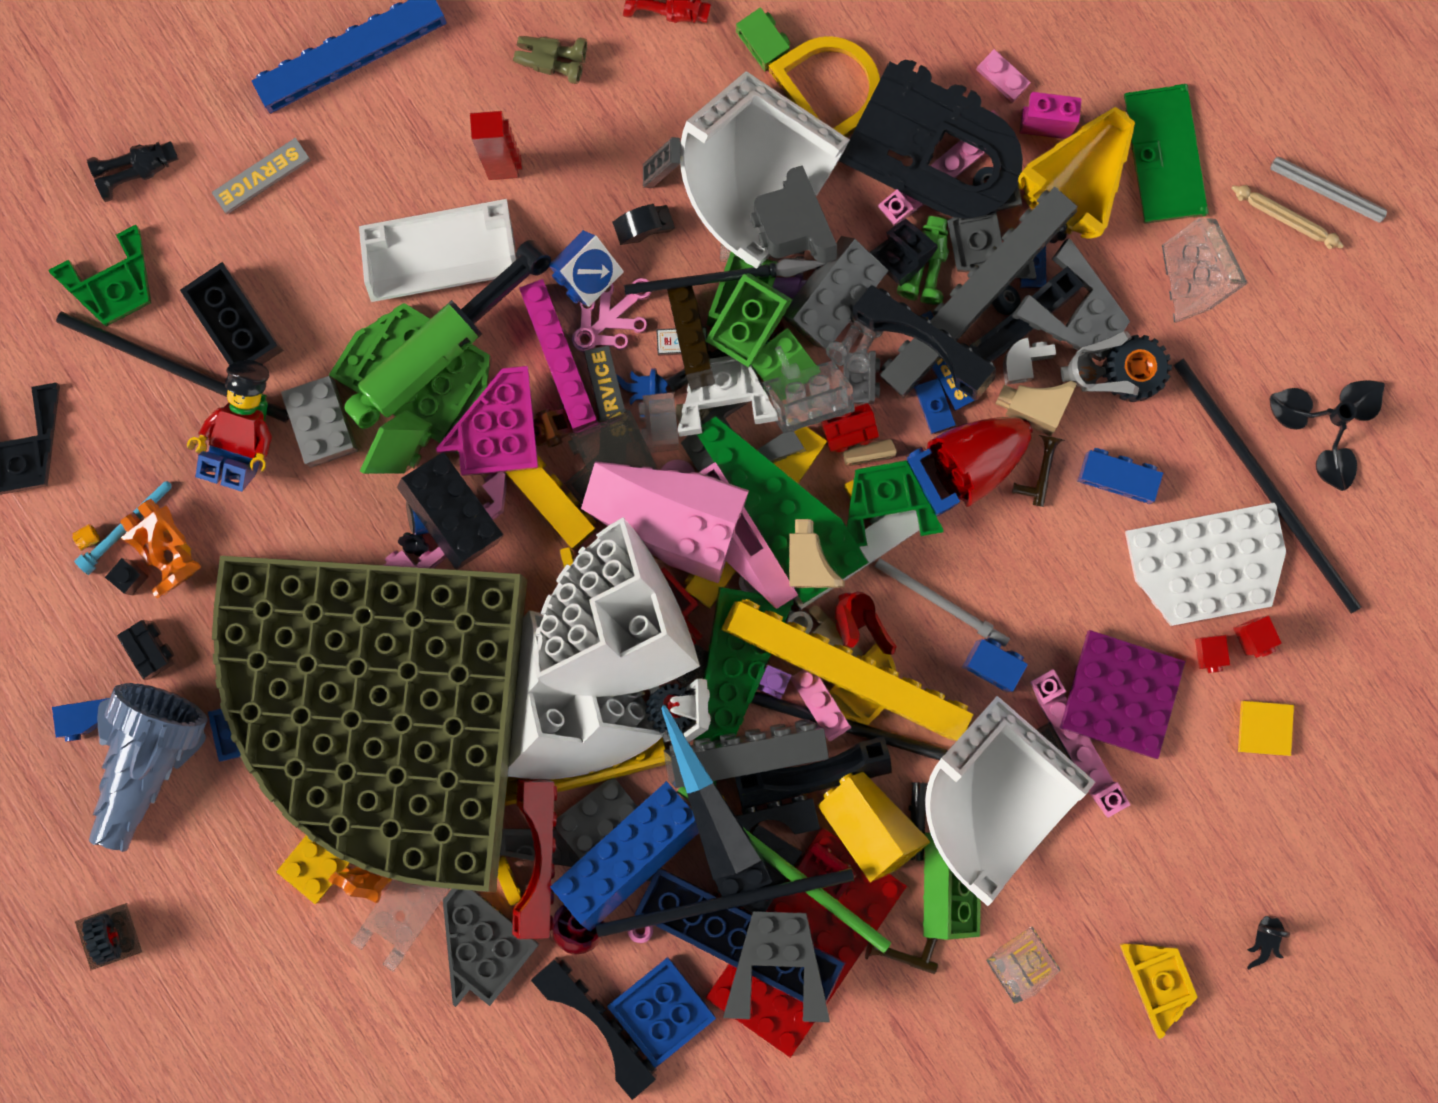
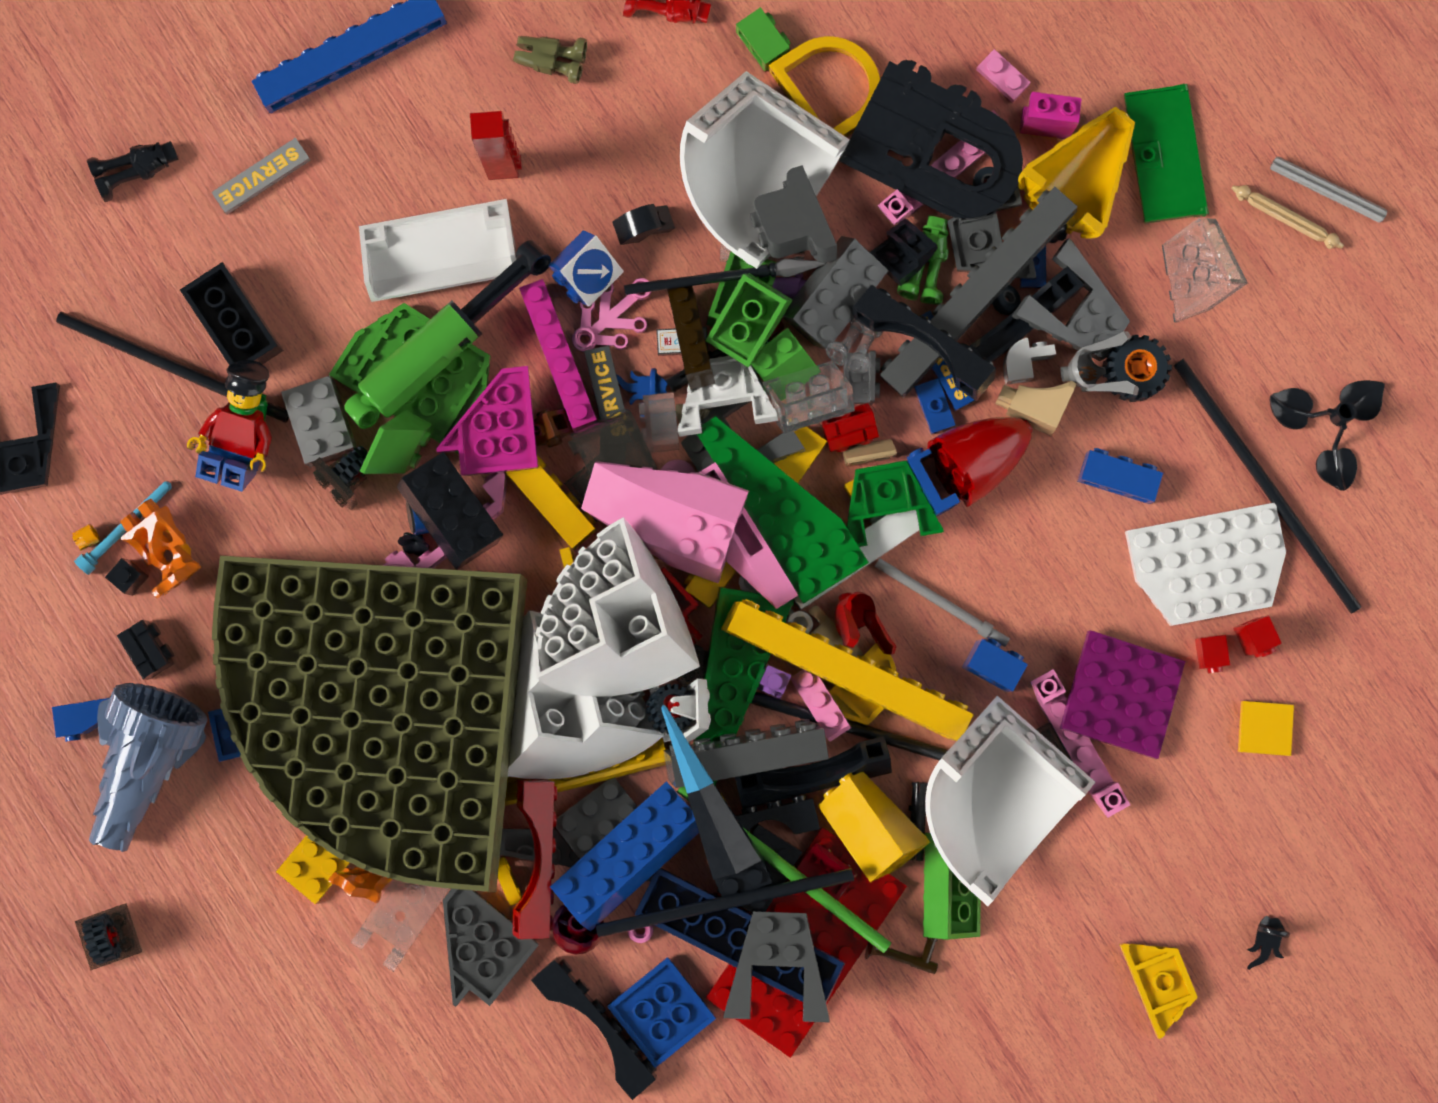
green wing [48,224,151,327] -> none
dark grey tile [643,137,681,188] -> none
clear hand [775,346,800,380] -> none
tan hips [789,519,845,588] -> none
clear slope [986,927,1061,1004] -> none
dark brown piece [1012,435,1065,507] -> none
none -> clear smoke plate [312,446,368,511]

